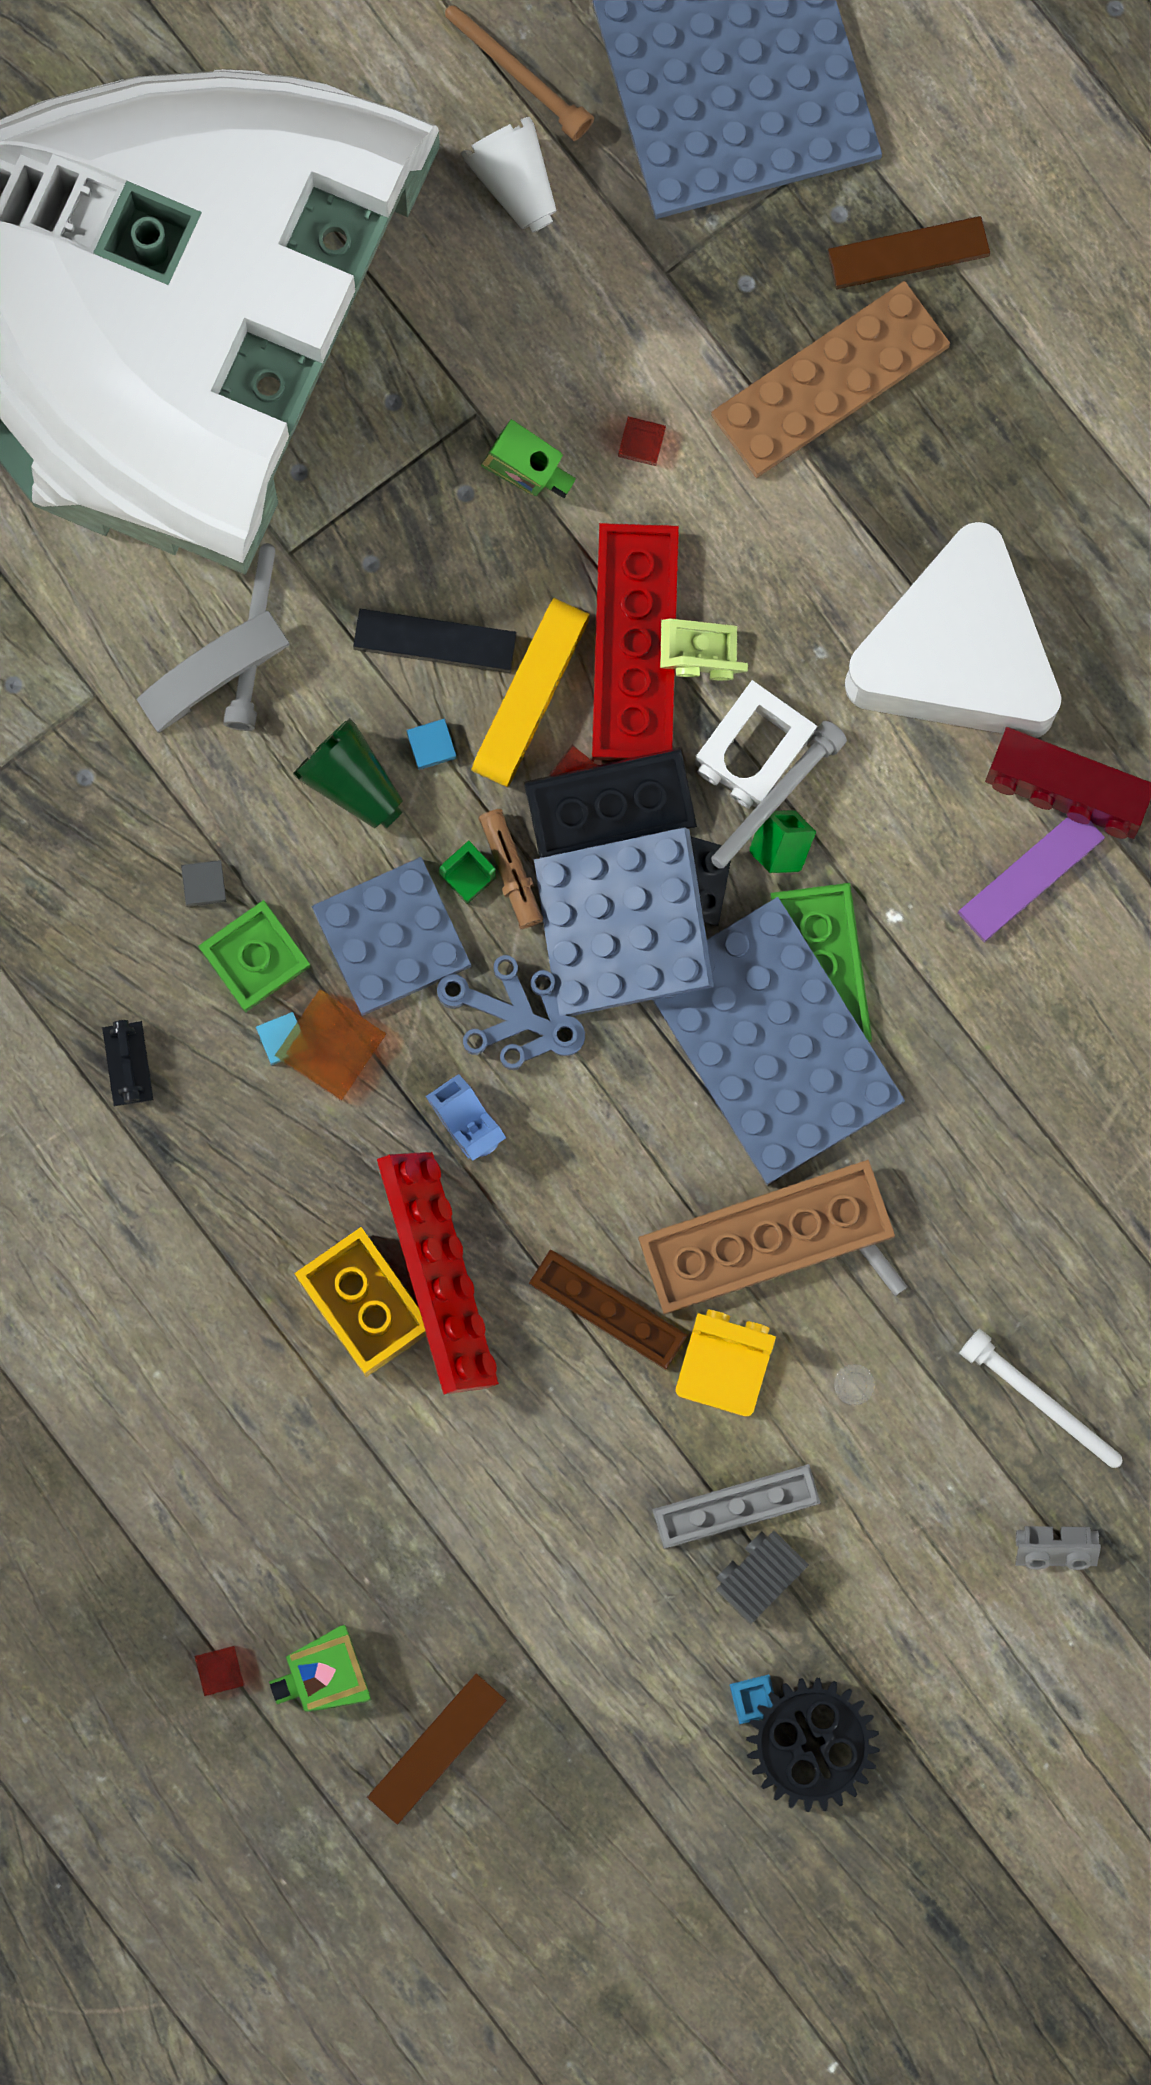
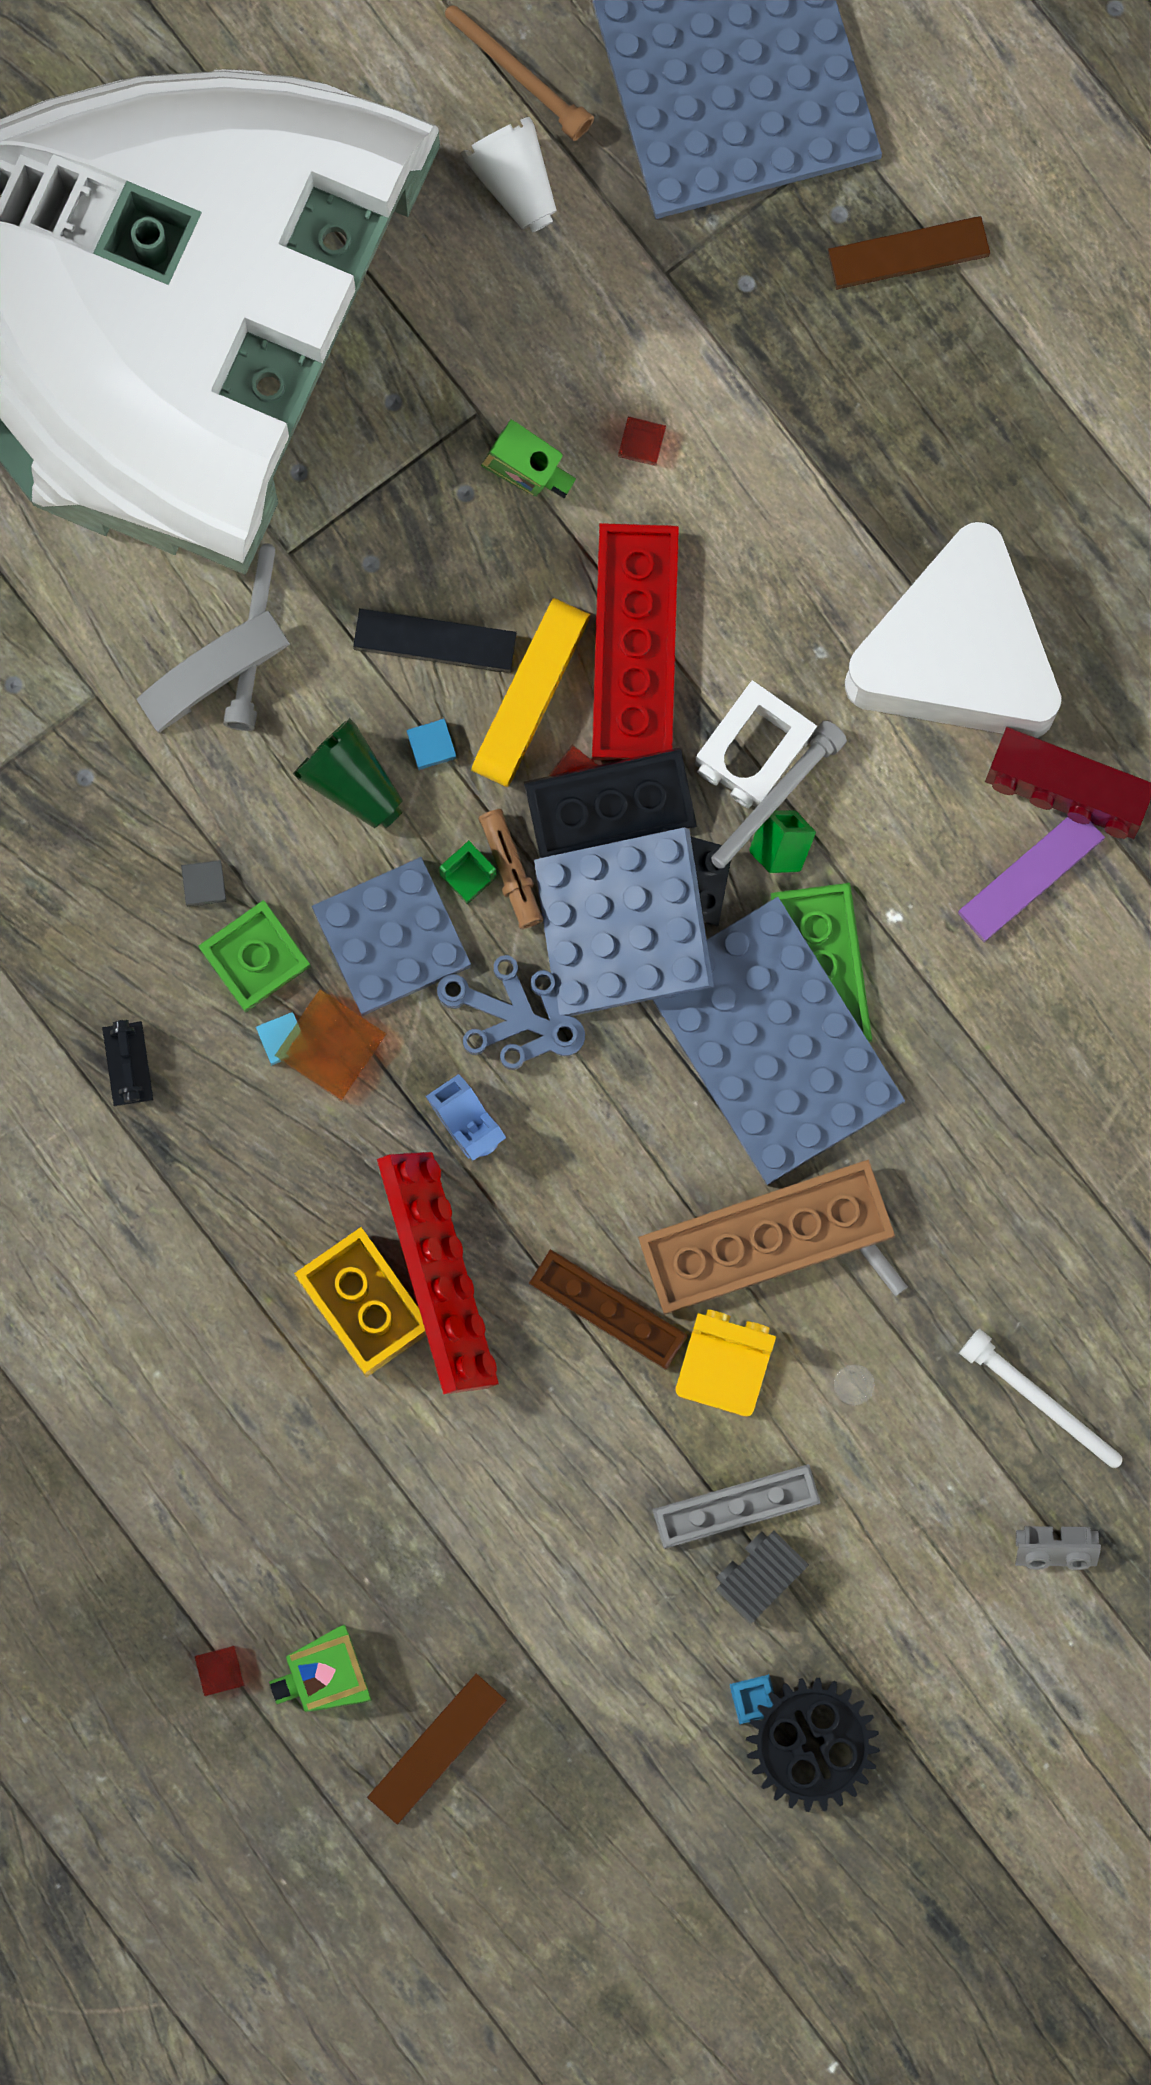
yellowish green bracket [660,619,748,681] -> none
medium nougat plate [711,281,950,479] -> none

